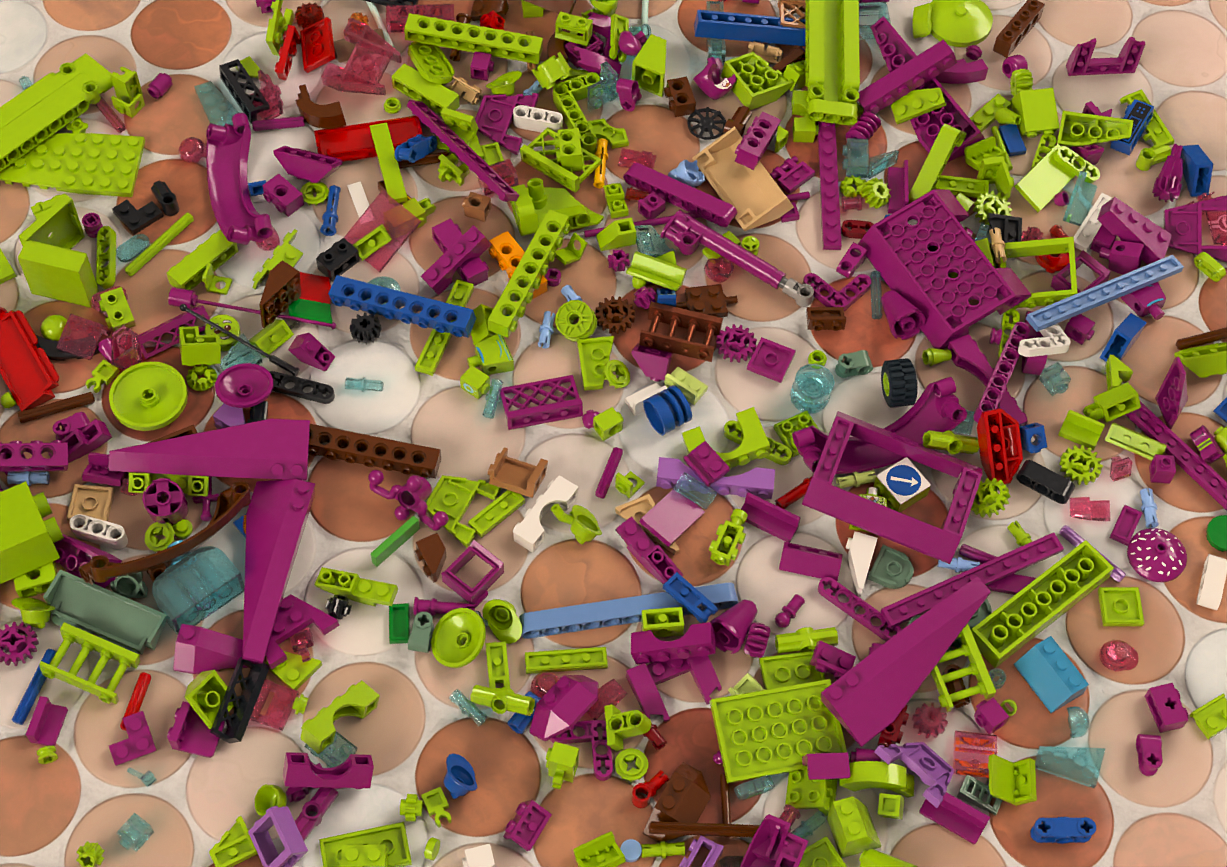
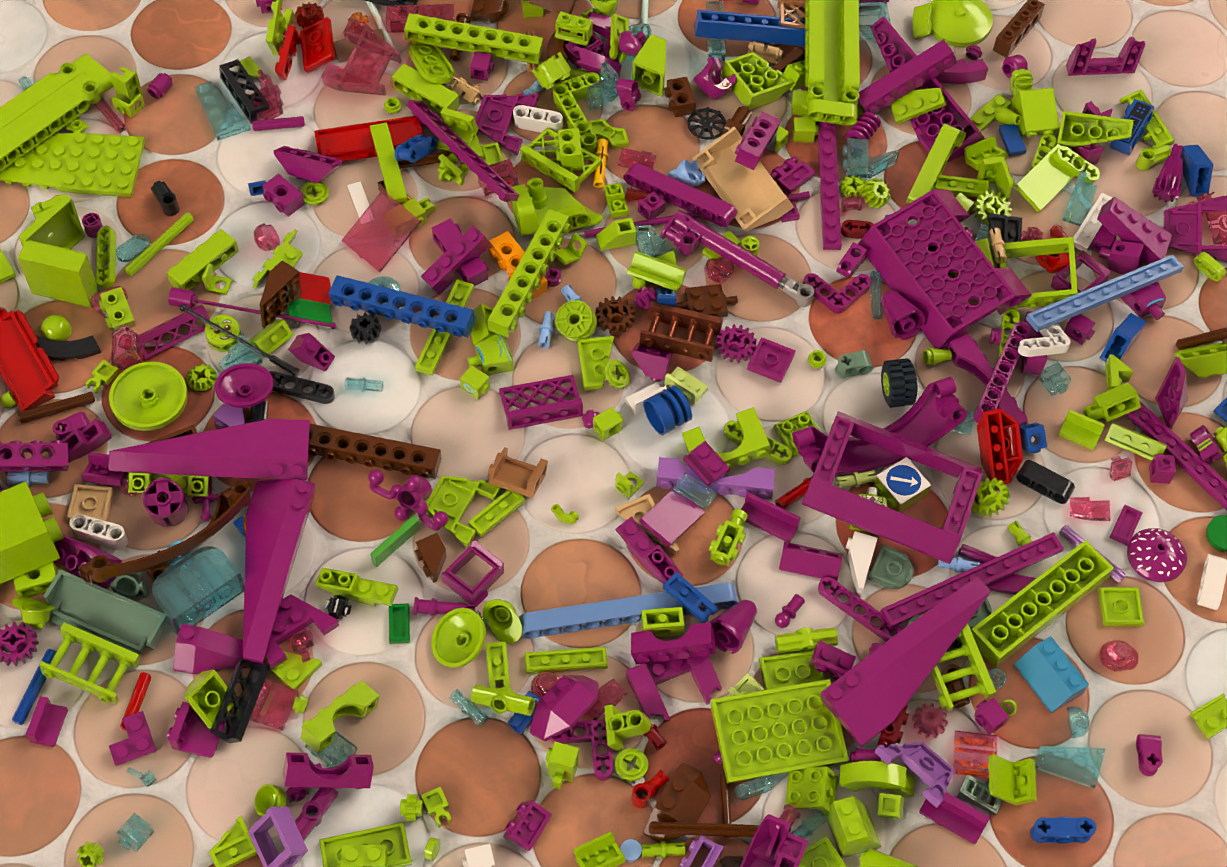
lime bush [37,746,58,764] -> none
clear pink bracket [57,314,112,360] -> none
magenta cone [98,338,122,366] -> none
black plate [112,200,164,235] -> none
lime gear [145,522,176,552] -> none
lime plate [173,519,193,539] -> none
clear pink hair [178,137,206,163] -> none
lime brick [179,326,221,366] -> none
magenta panel [206,113,273,245] -> none
reddish brown arch [295,84,346,129] -> none
black brick [316,238,360,282] -> none
blue pin [320,185,341,236] -> none
lime slope [352,224,392,261] -> none
sand green piece [408,612,434,653] -> none
blue piece [443,753,477,799] -> none
medium nougat brick [462,192,491,222] -> none
red brick [480,10,505,30] -> none
clear light blue pin [482,379,503,419] -> none
lime piece [486,71,522,96] -> none
white arch [513,475,578,553] -> none
lime piece [570,505,602,544] -> none
magenta axle [595,447,623,499] -> none
magenta gear [608,249,630,272] -> none
magenta gear [744,622,770,658] -> none
clear light blue wheel [790,364,835,414] -> none
magenta panel [802,752,850,780] -> none
reddish brown bracket [806,307,846,331] -> none
magenta panel [887,160,909,214] -> none
lime piece [922,430,980,455] -> none
lime bar [991,126,1013,171] -> none
magenta hinge [1054,191,1069,206] -> none
lime gear [1059,445,1103,485] -> none
light blue pin [1140,488,1159,528] -> none
magenta brick [1145,683,1188,733] -> none

